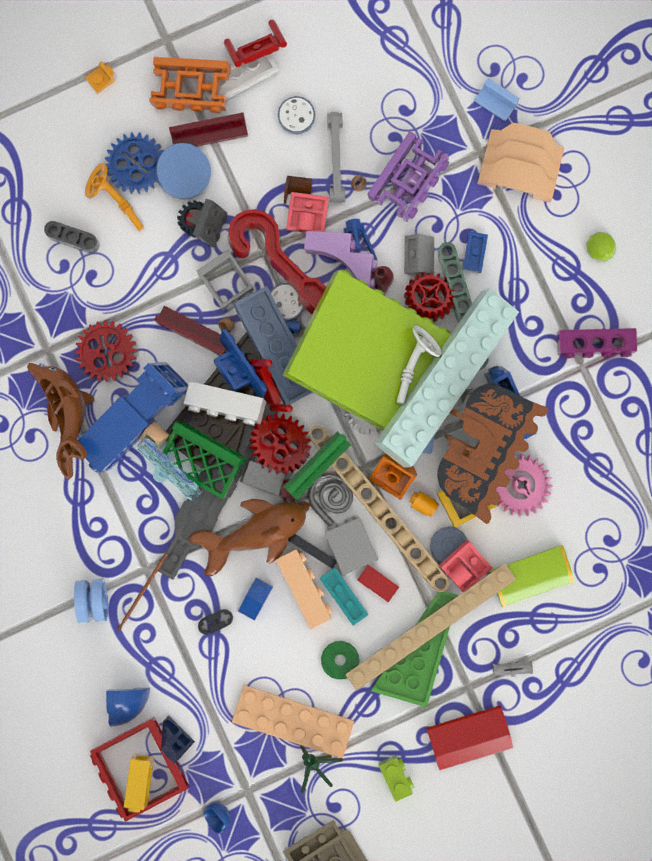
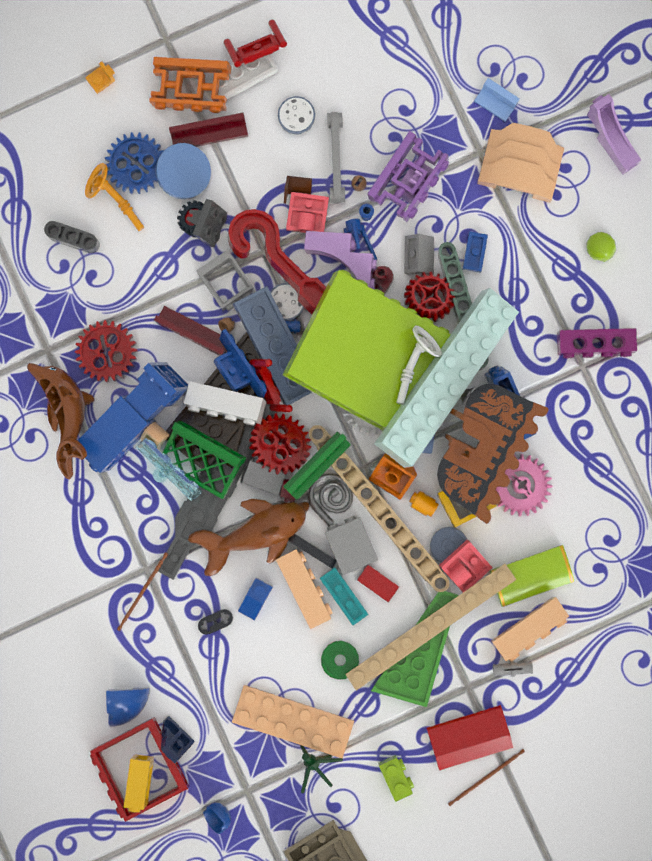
light blue wheel [74,579,108,623] -> none
none -> blue pin [359,204,374,221]
none -> dark orange piece [448,749,525,806]
none -> light nougat brick [491,597,569,662]
none -> lavender arch [587,94,641,175]

